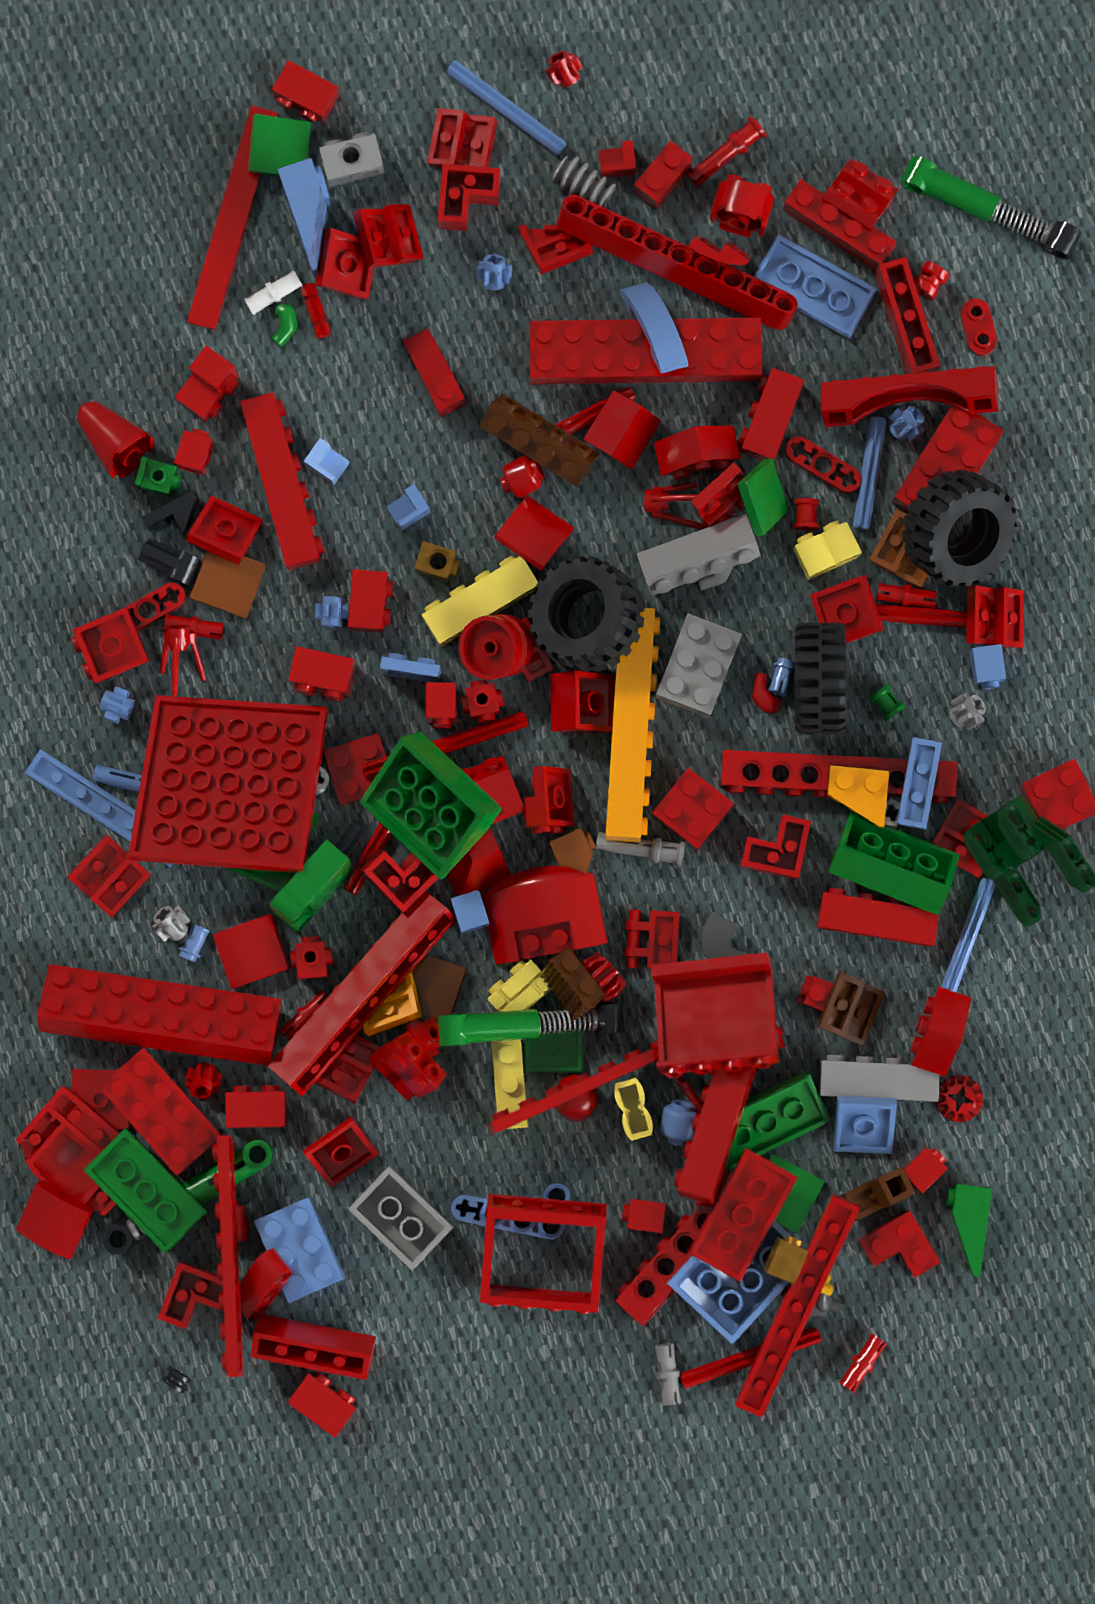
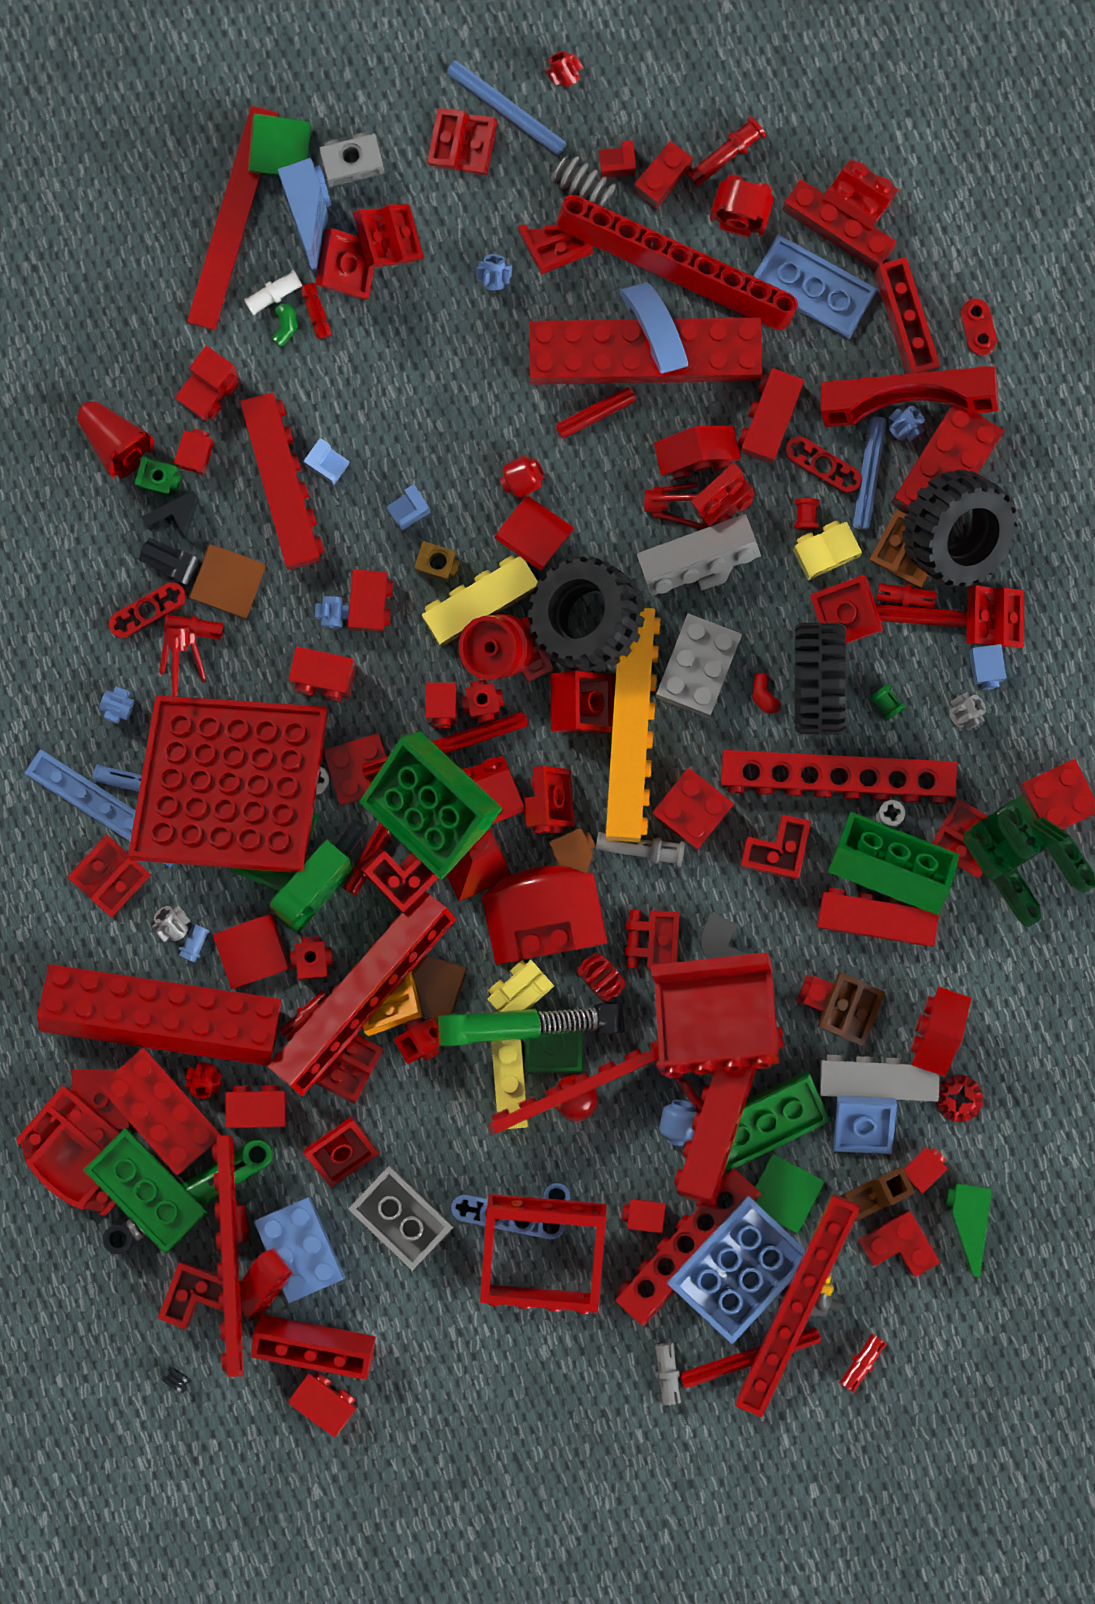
red slope [16,1180,93,1259] -> none
red plate [71,607,150,683] -> none
red plate [186,495,264,565] -> none
red brick [272,60,340,123] -> none
red plate [368,1032,447,1101] -> none
medium blue plate [380,653,442,683] -> none
red slope [403,329,466,417] -> none
red brick [438,164,501,231] -> none
medium blue panel [451,890,489,935] -> none
reddish brown brick [479,393,600,487] -> none
reddish brown brick [540,948,605,1020] -> none
red slope [583,390,662,470] -> none
light yellow brick [614,1078,653,1141] -> none
red slope [688,234,751,265] -> none
red tile [688,1148,798,1282] -> none
green tile [738,458,789,536] -> none
pearl gold brick [763,1235,808,1284] -> none
medium blue pin [768,658,795,697] -> none
light orange wing [827,765,889,828] -> none
medium blue plate [896,737,942,830] -> none
piece [900,156,1082,260] -> none
red wheel [913,260,950,301] -> none
medium blue axle [941,878,996,992] -> none

